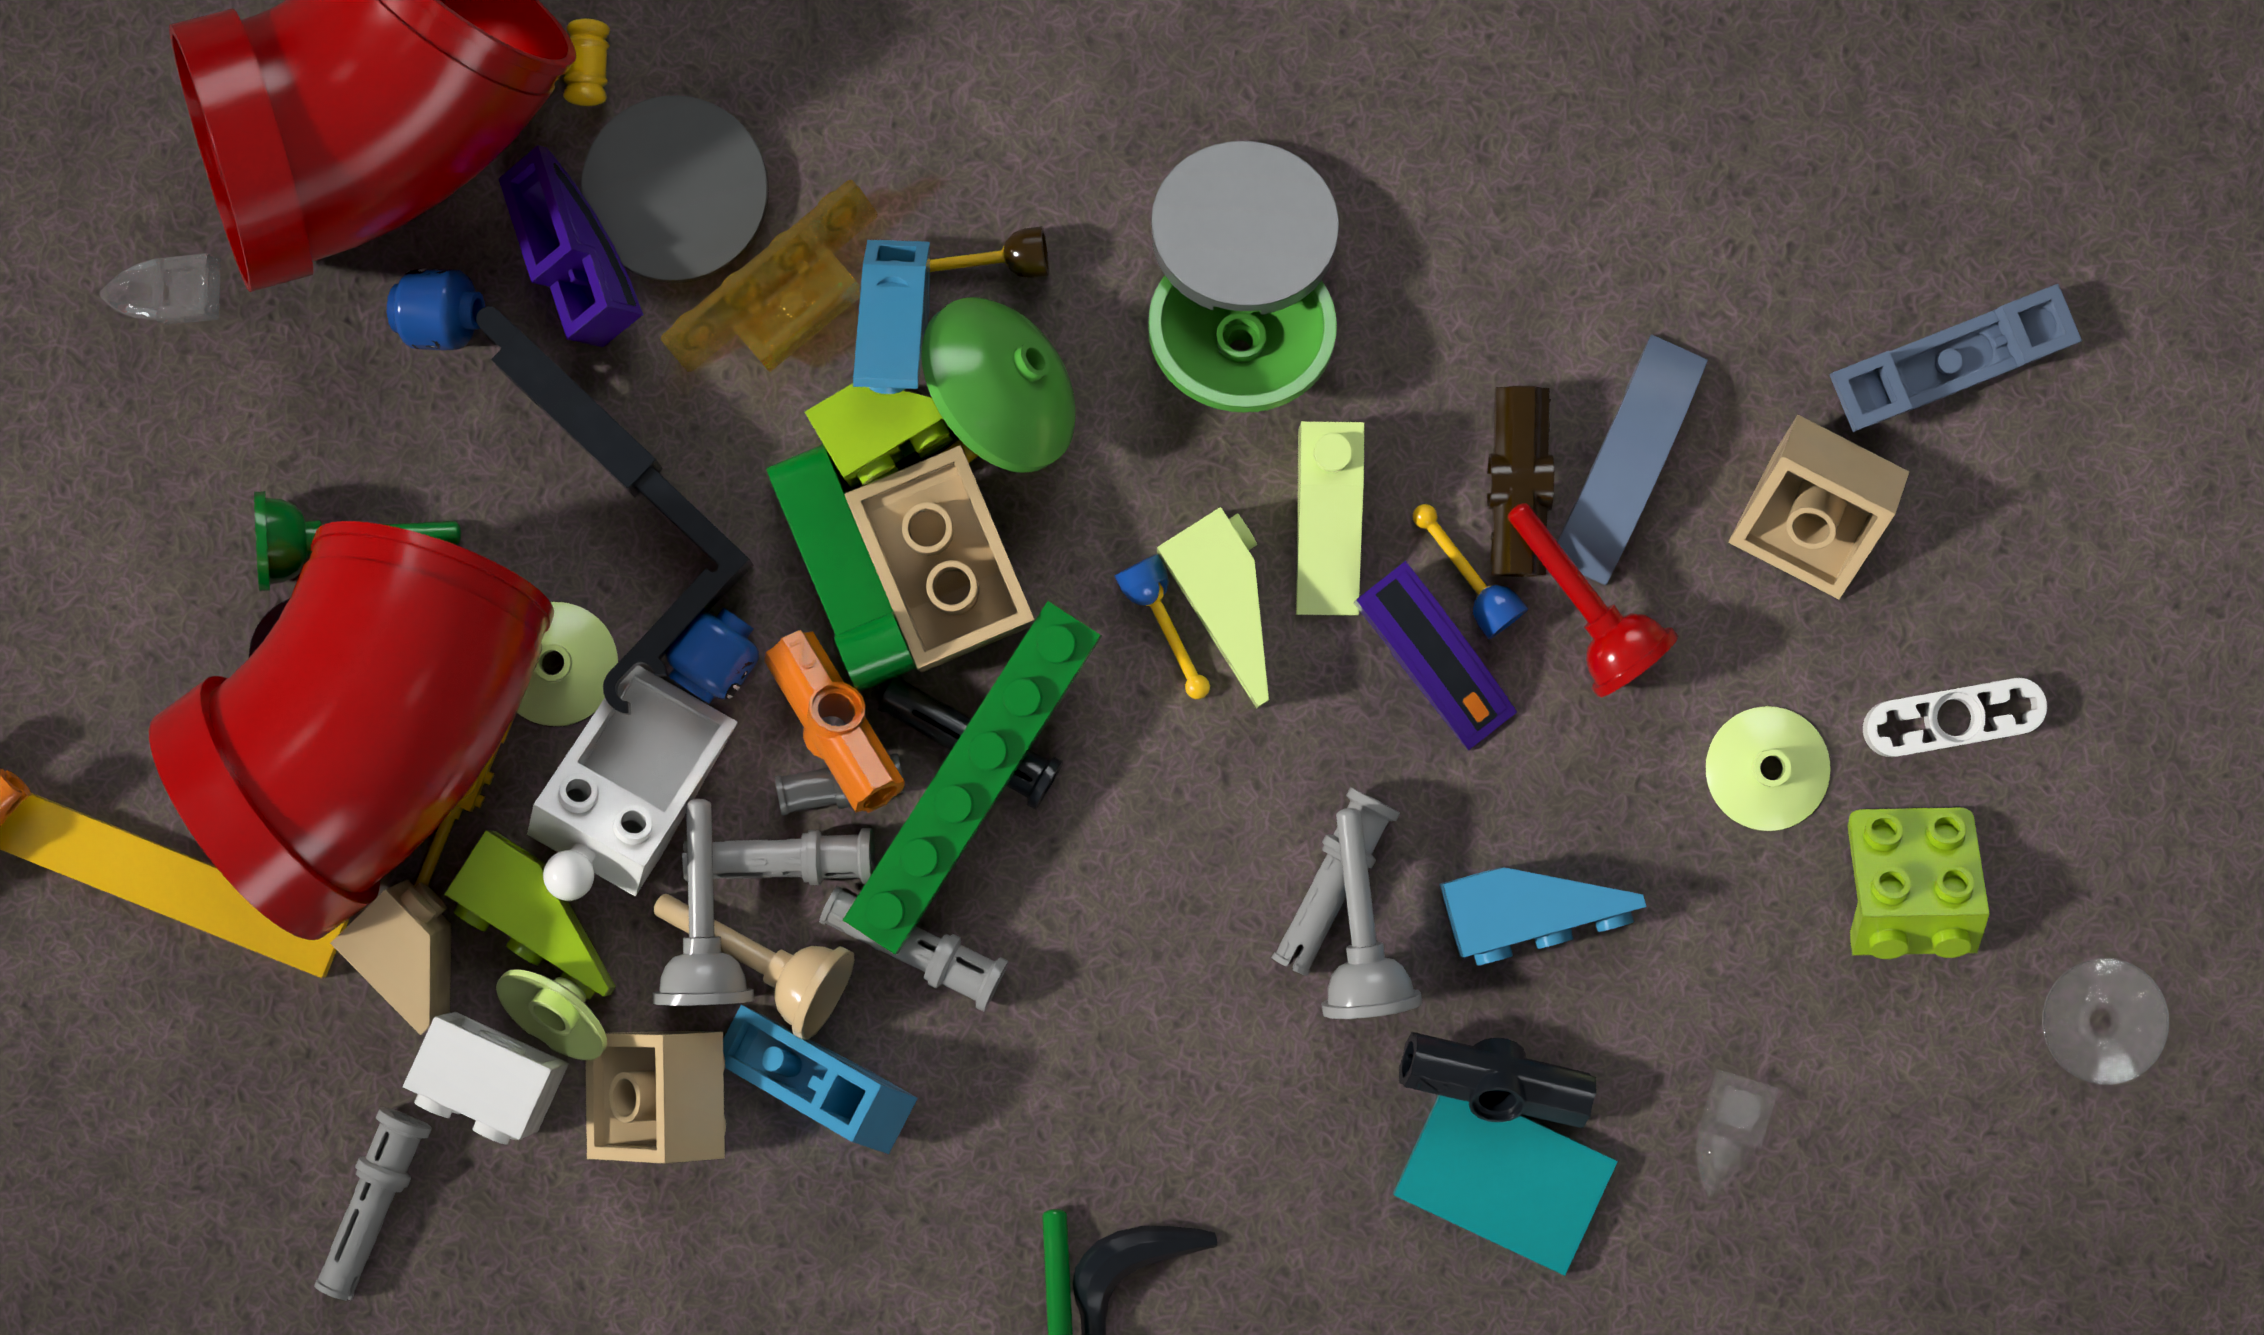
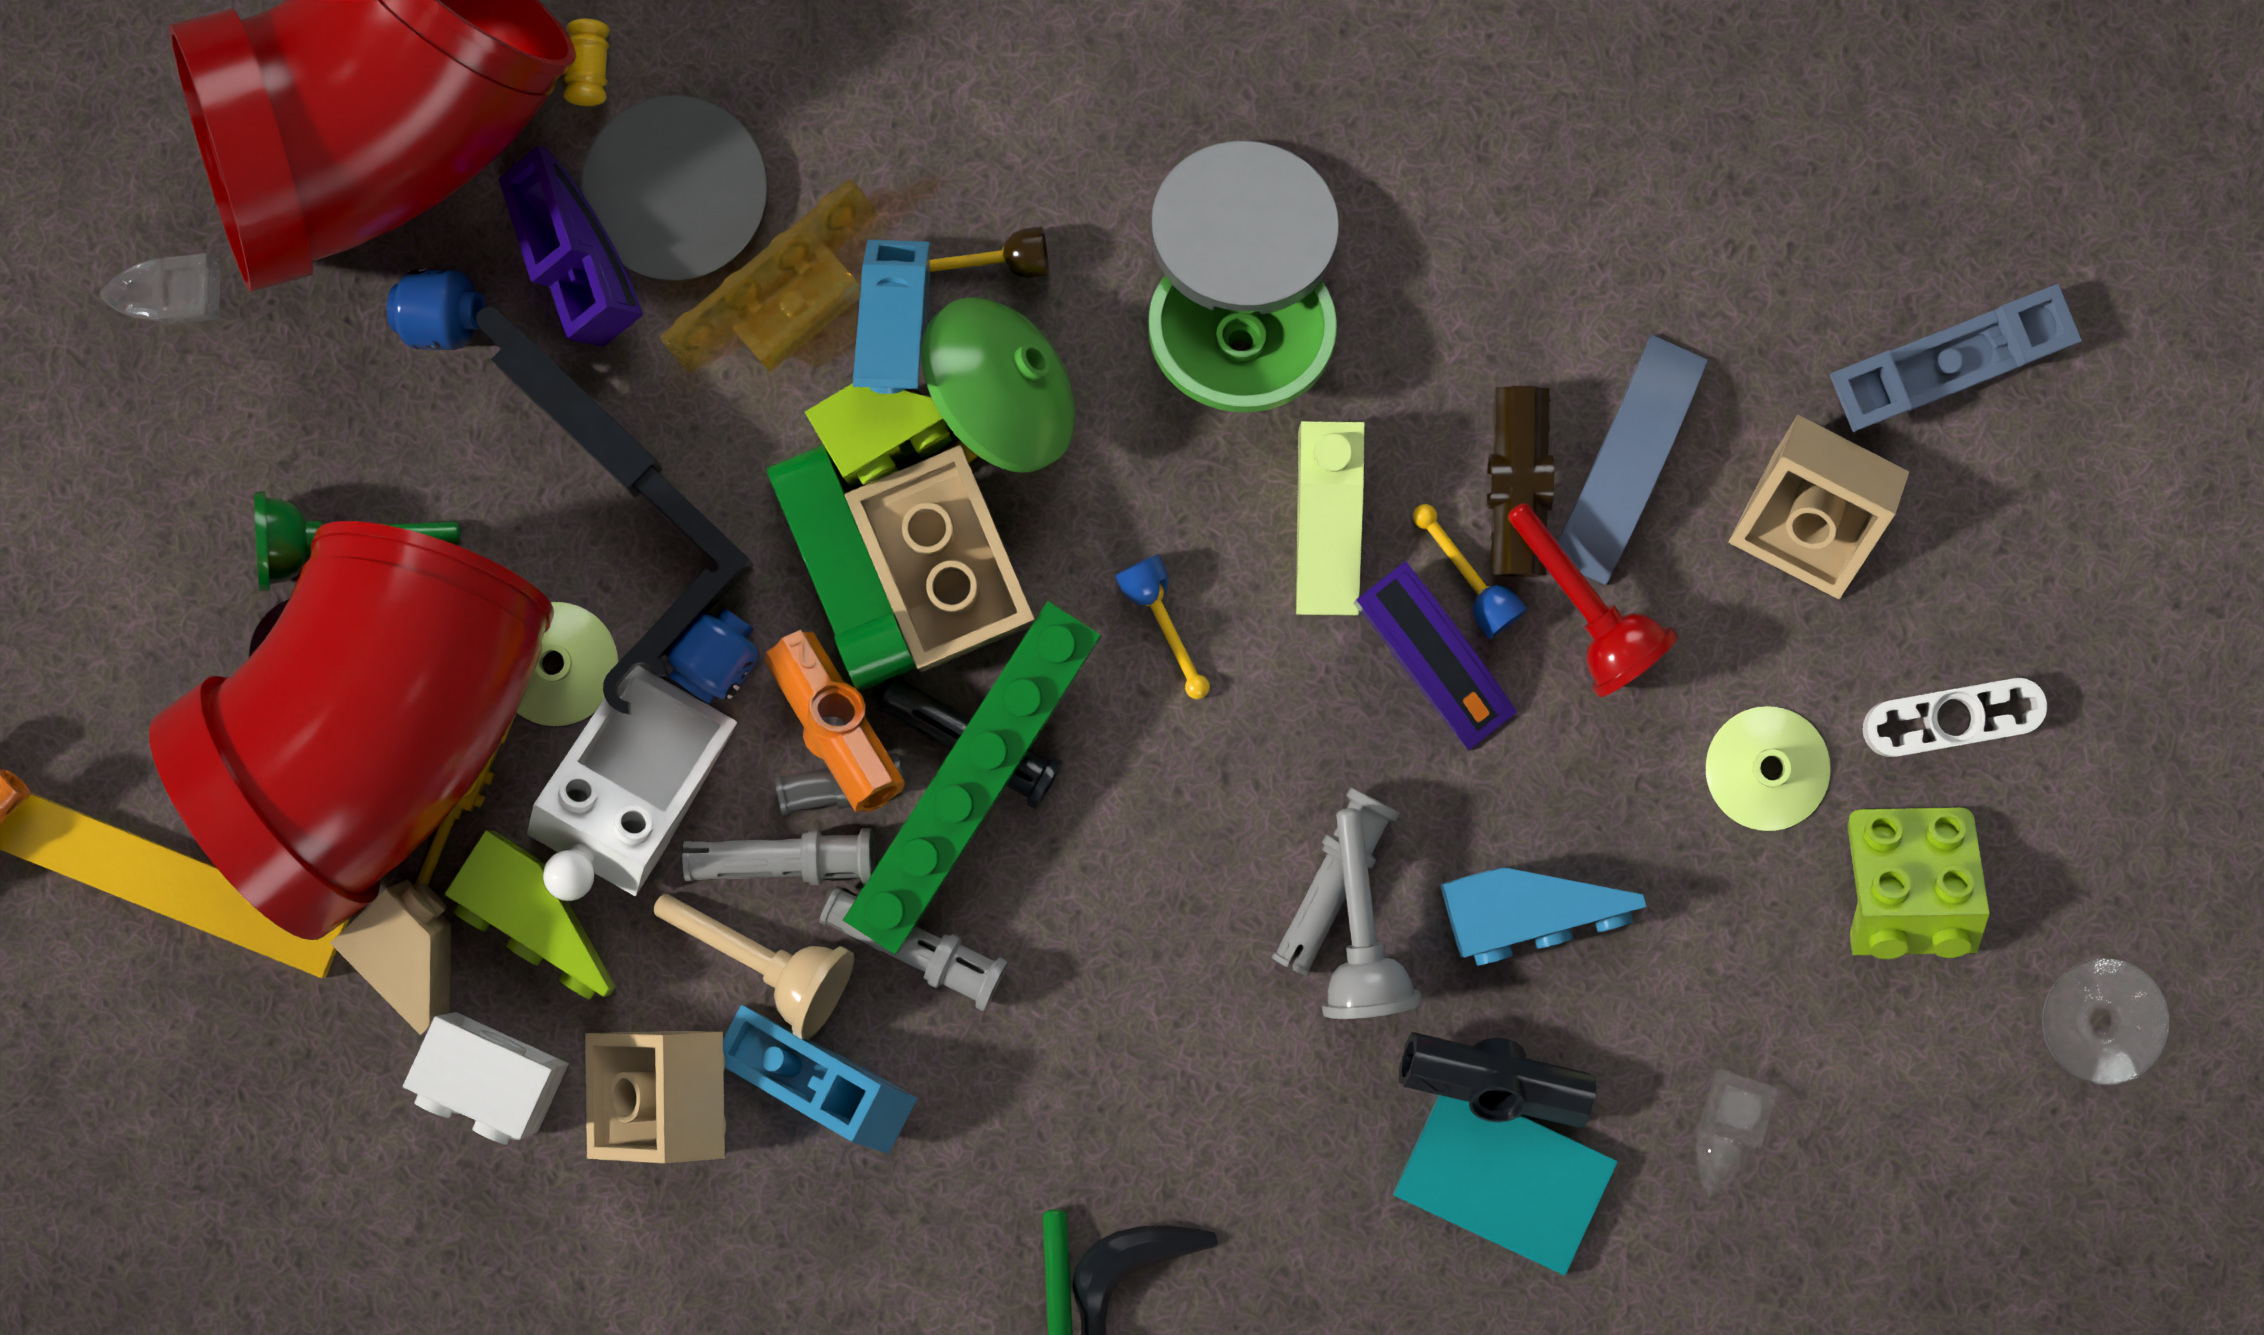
light grey pin [314,1107,432,1301] -> none
yellowish green dish [496,970,607,1060] -> none
light grey piece [653,799,754,1006] -> none
yellowish green slope [1157,507,1269,709] -> none

